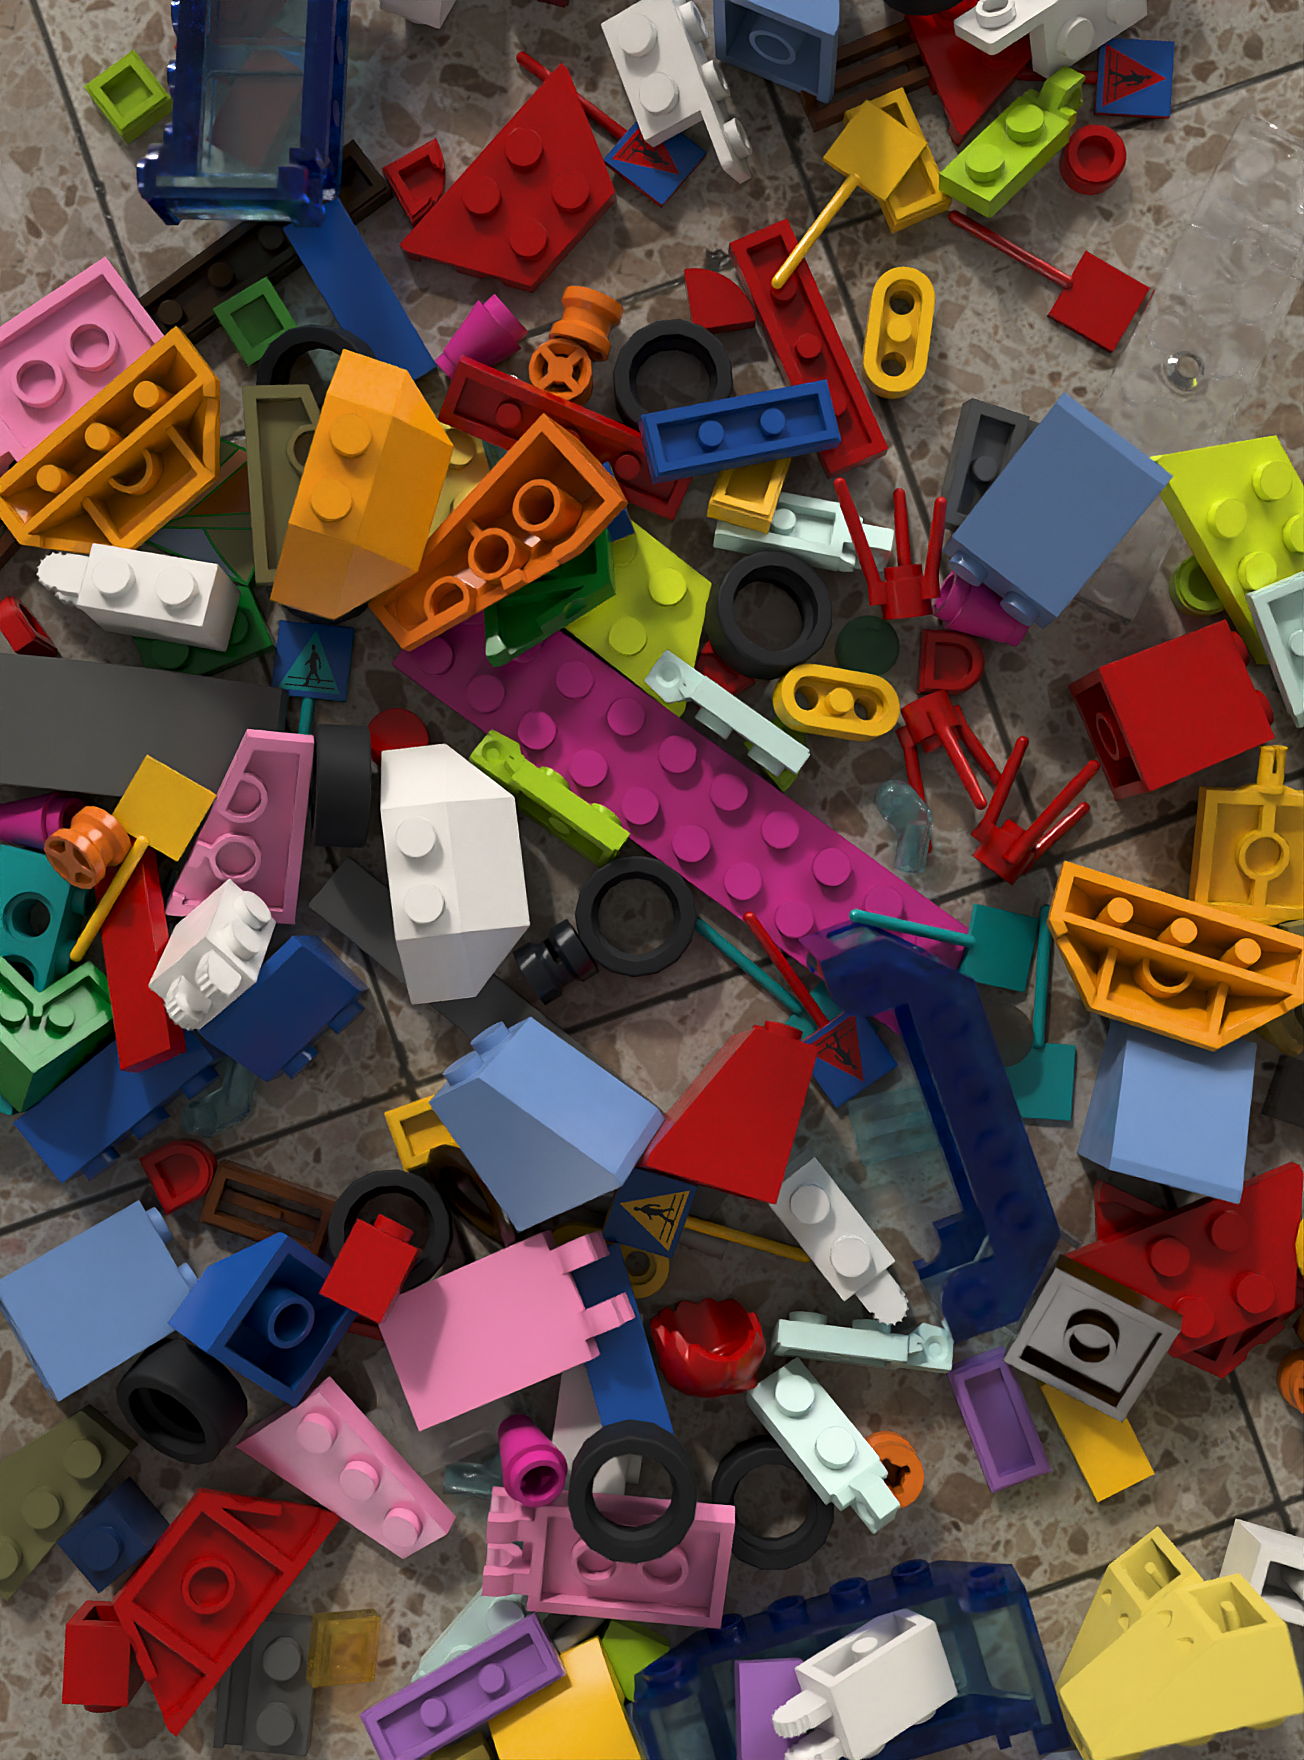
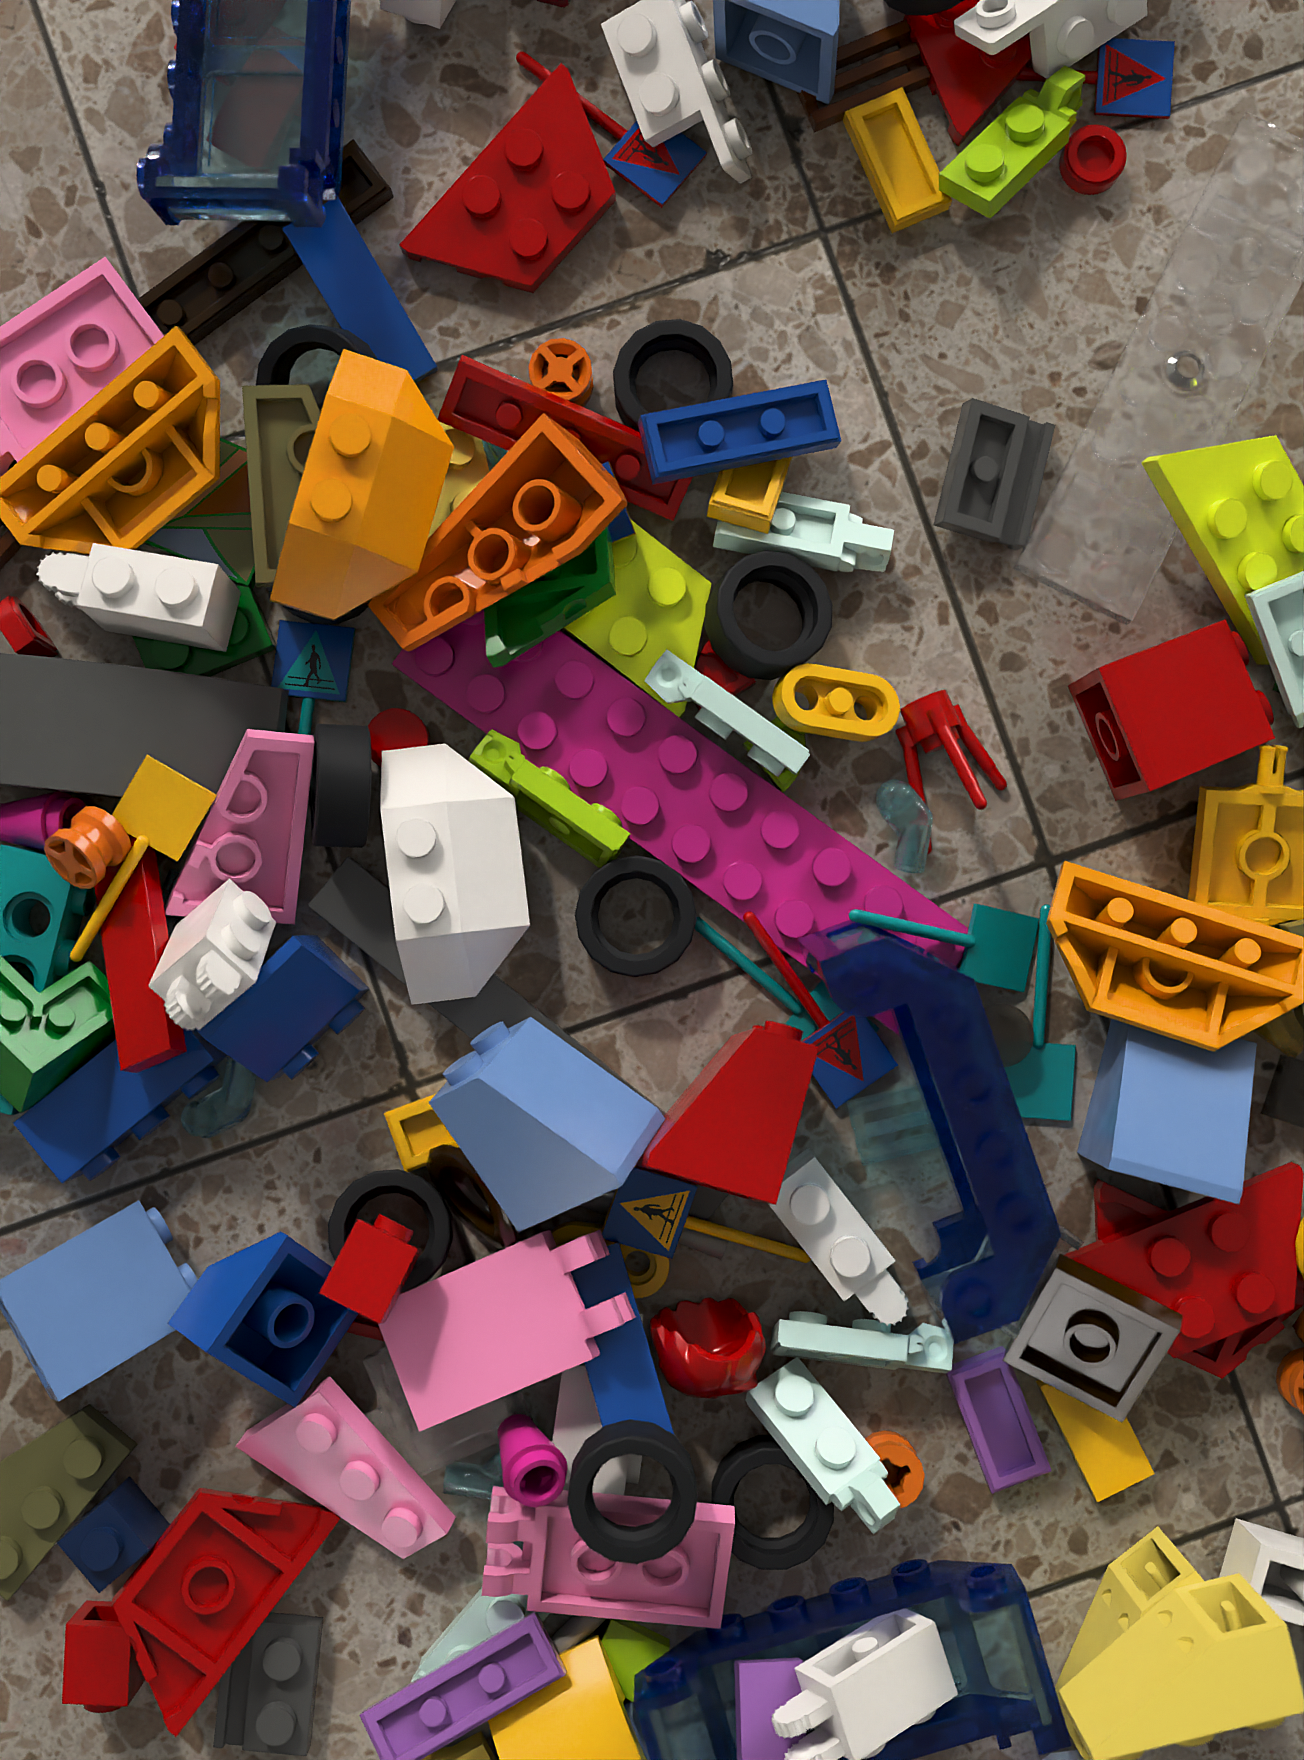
lime tile [84,49,177,145] -> none
black tyre [116,1338,248,1465] -> none
red tile [139,1138,218,1215] -> none
reddish brown tile [198,1158,338,1260] -> none
bright green plate [212,276,298,368] -> none
clear yellow tile [306,1608,381,1688] -> none
red tile [381,138,446,229] -> none
dark pink cone [434,294,529,380] -> none
black wheel [512,919,600,1005] -> none
orange wheel [549,286,624,362] -> none
red tile [683,268,756,334] -> none
red plate [728,218,889,480] -> none
yellow piece [771,99,928,289] -> none
red plant [833,477,947,620] -> none
clear green tile [834,615,900,677] -> none
yellow plate [861,267,935,399] -> none
red tile [917,629,985,697] -> none
dark pink cone [932,571,1029,647] -> none
medium blue slope [942,392,1173,629] -> none
red piece [948,210,1150,354] -> none
red plant [970,736,1100,886] -> none
lime tile [1169,555,1225,618] -> none

